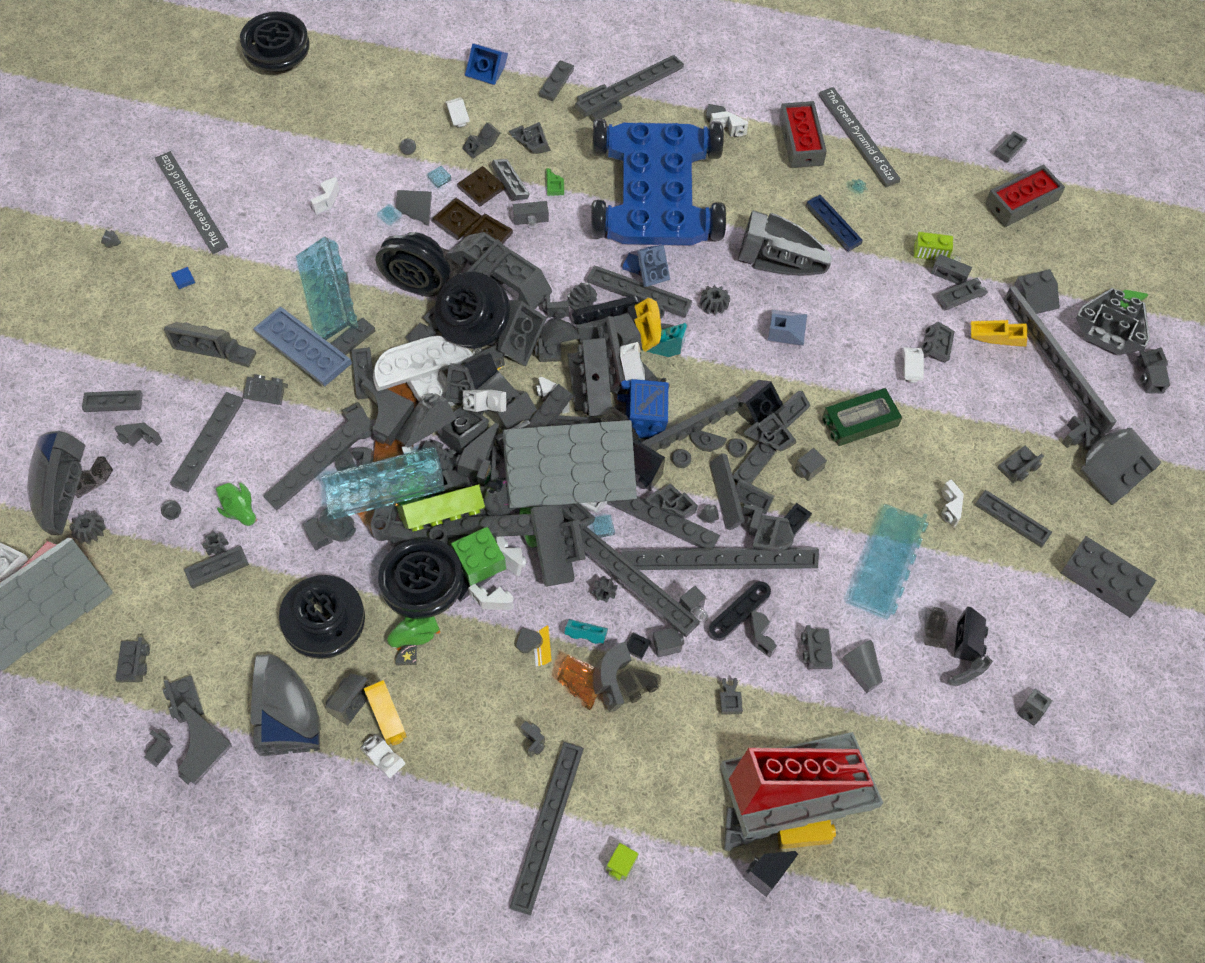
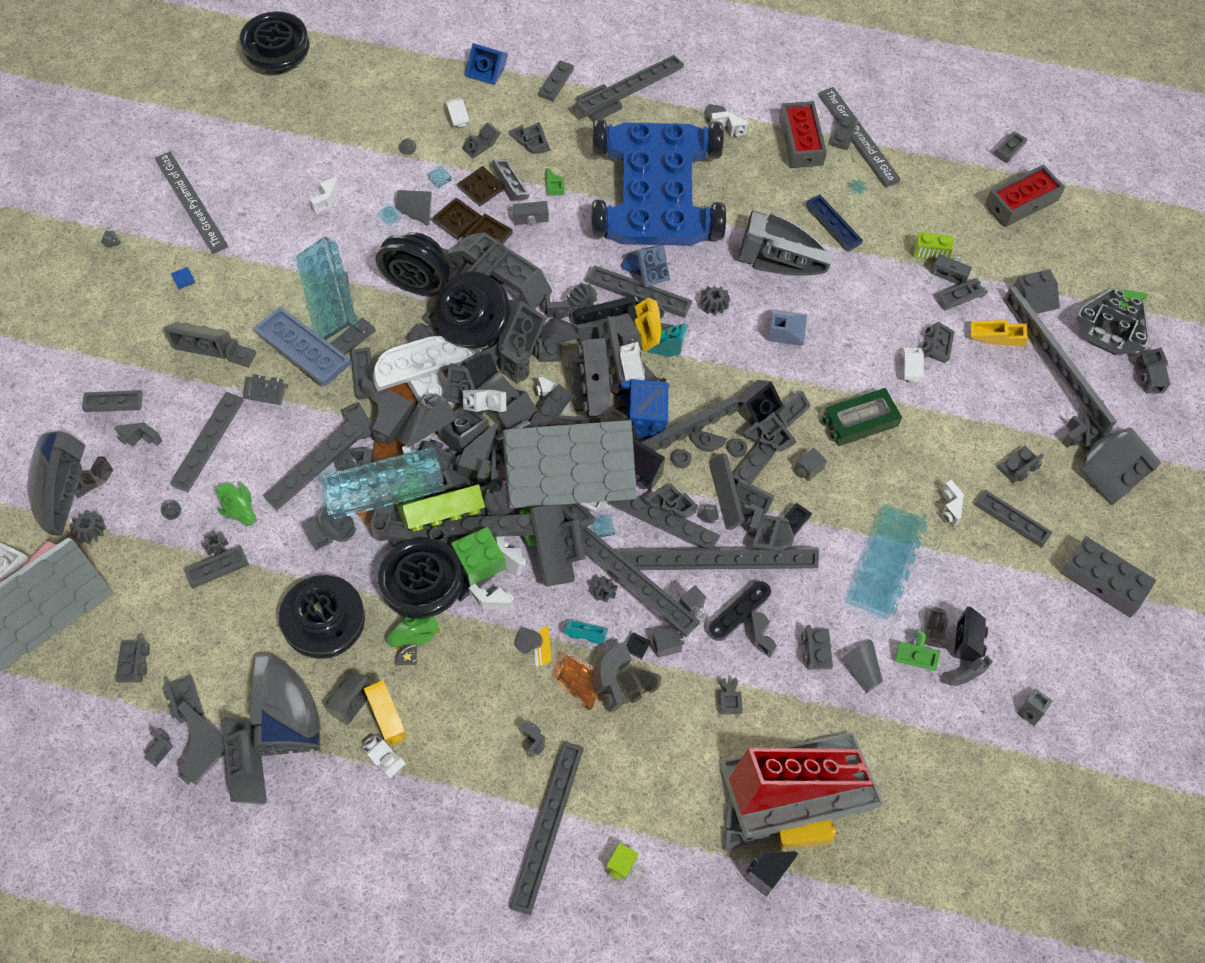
none -> dark grey bracket [221,717,267,804]
none -> dark grey bracket [500,347,530,384]
none -> dark grey plate [832,115,858,150]
none -> bright green plate [895,630,941,671]

